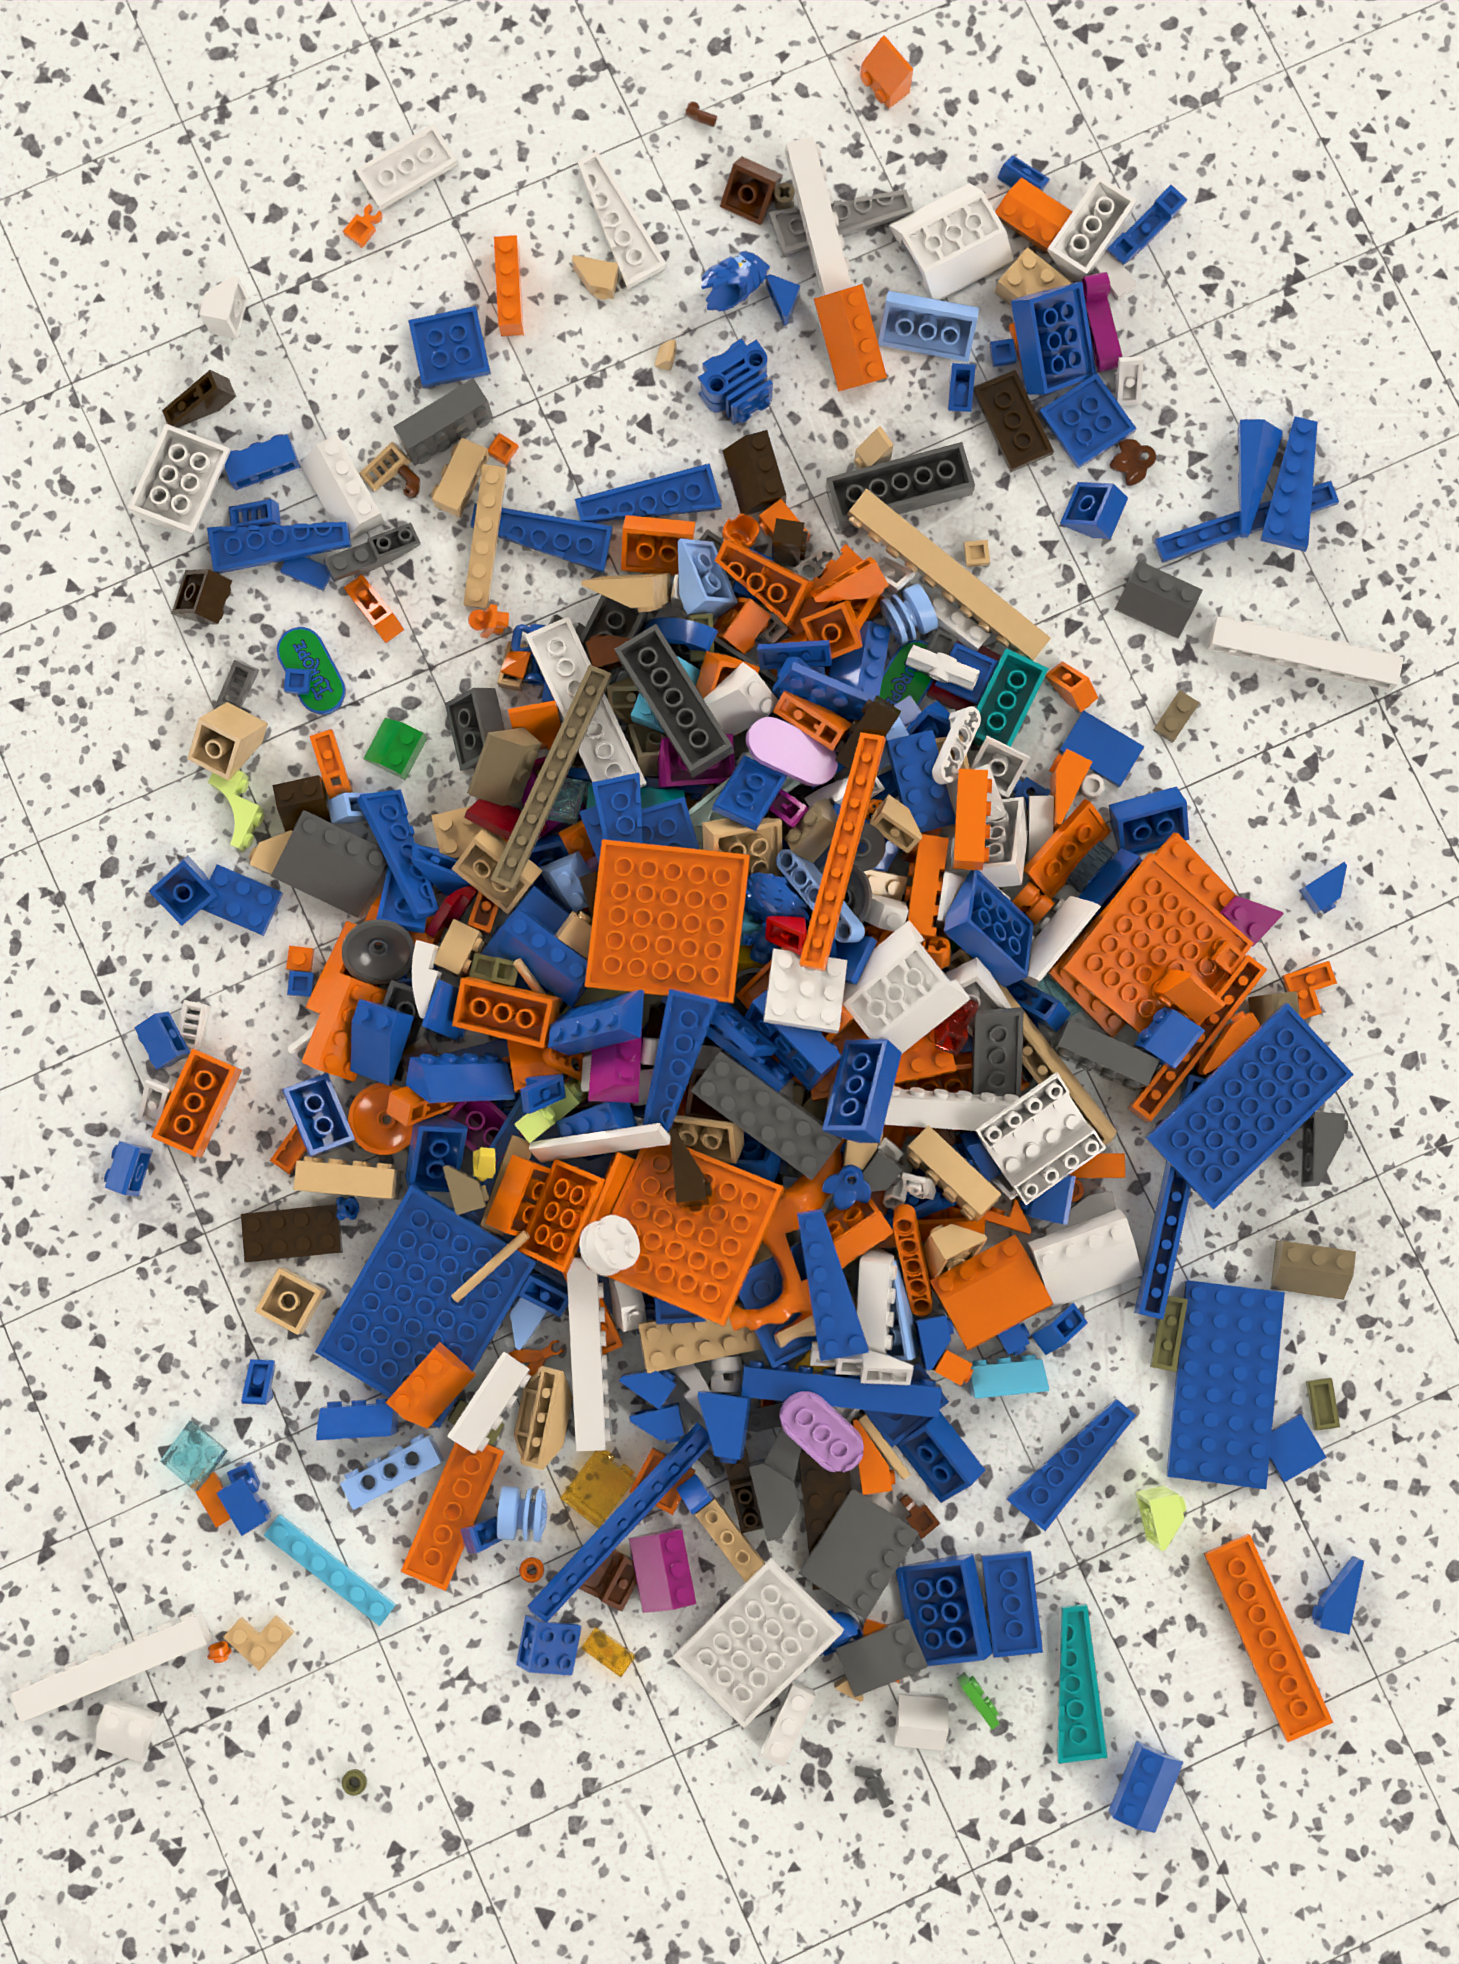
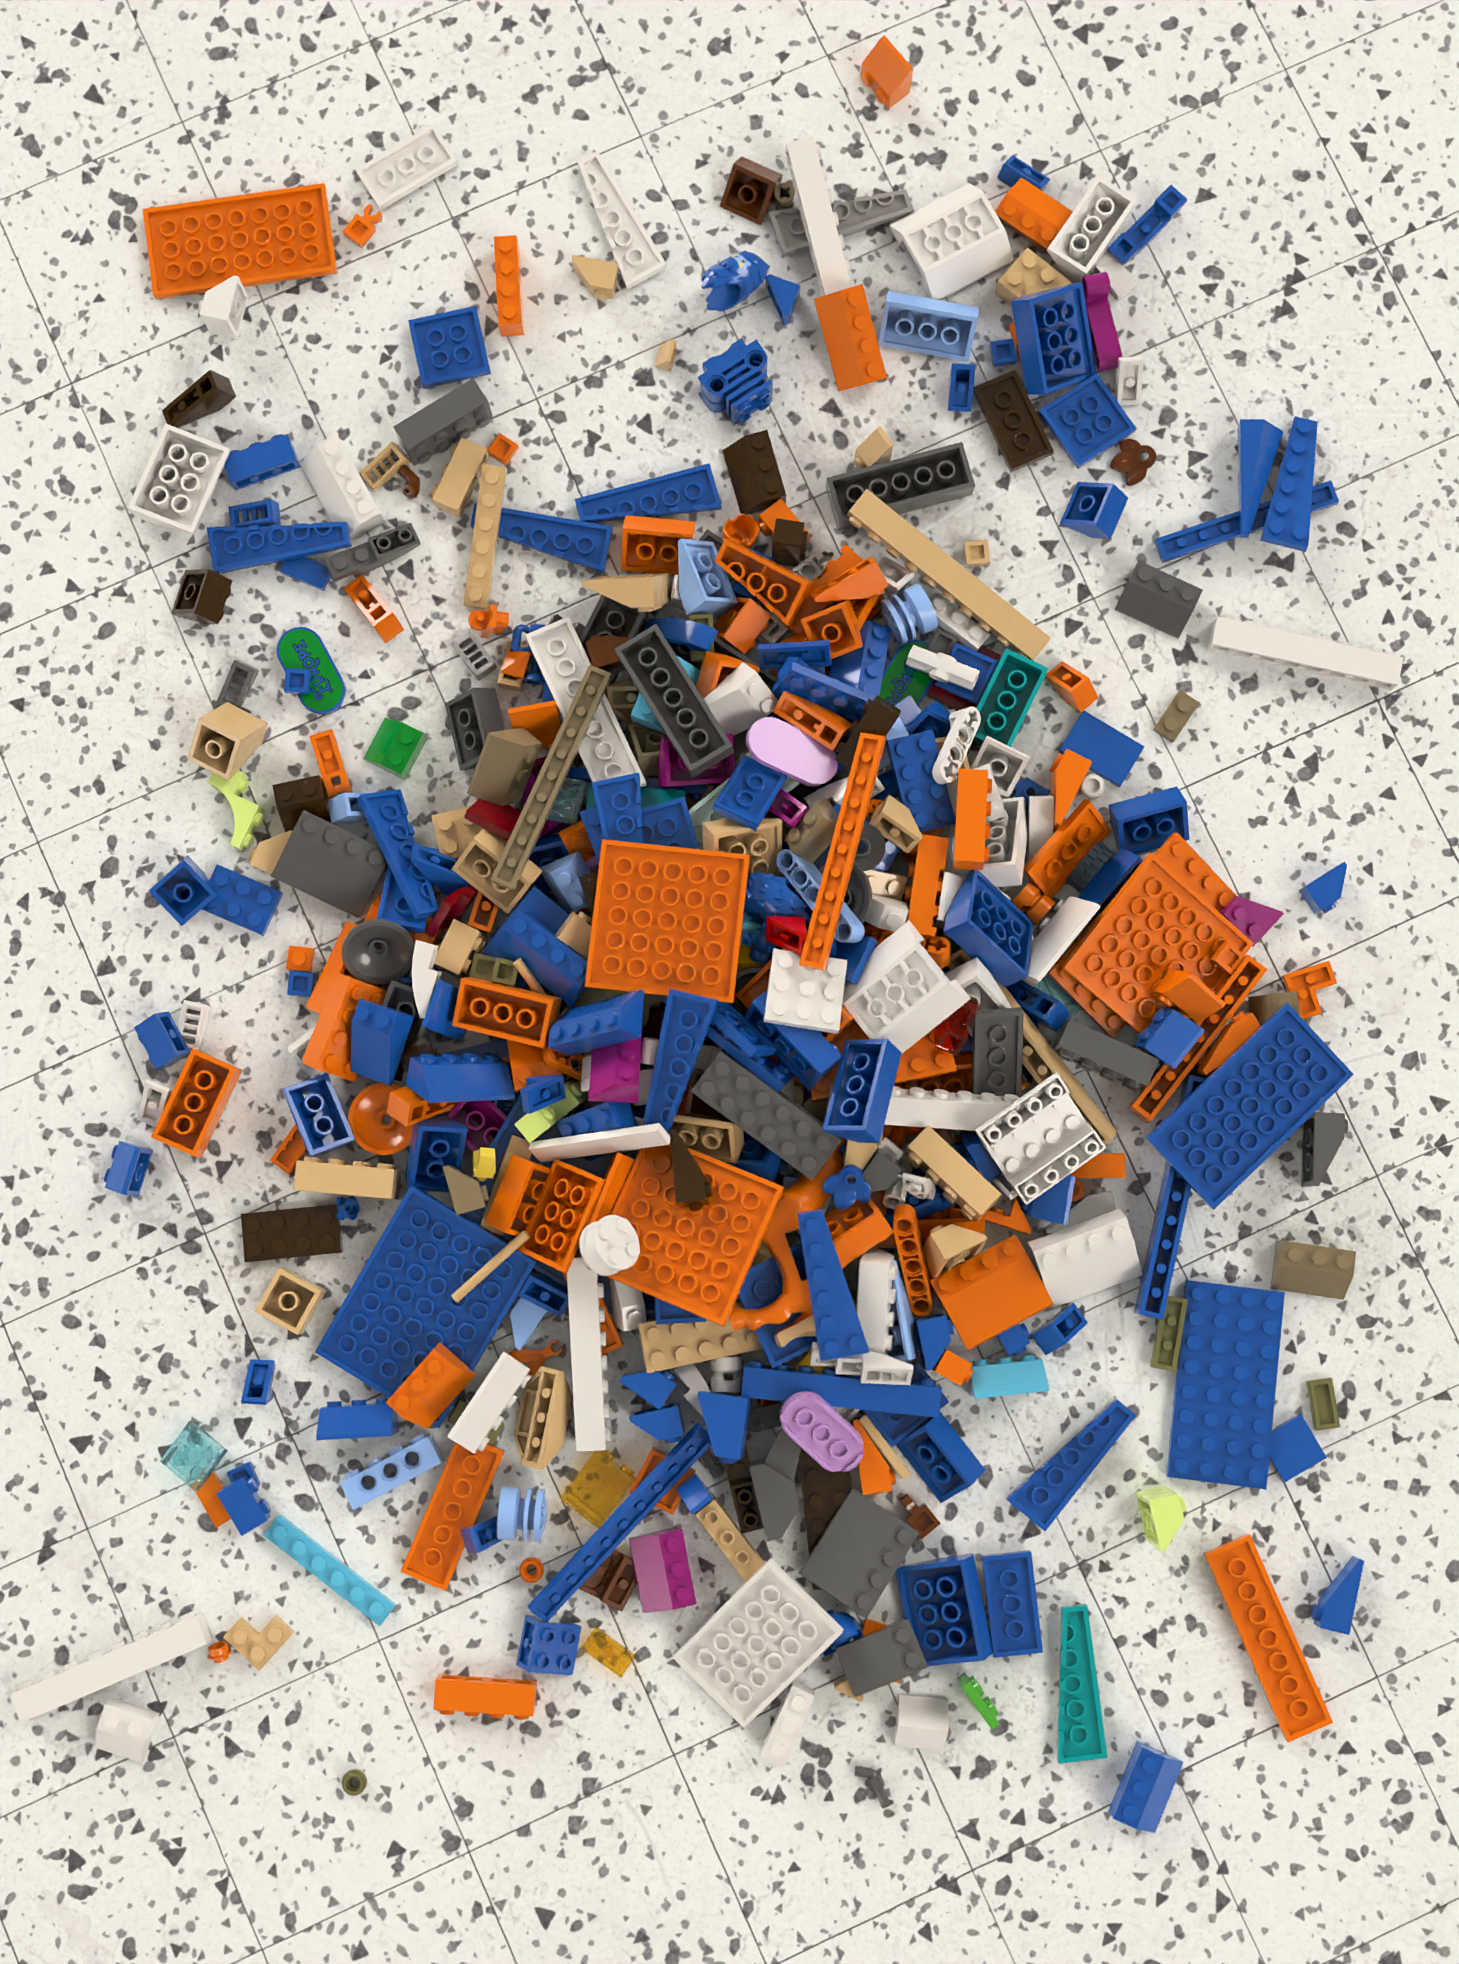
reddish brown arm [685,101,717,127] -> none
none -> orange plate [143,183,338,300]
none -> orange brick [433,1674,537,1720]
none -> flat silver slope [451,630,497,681]

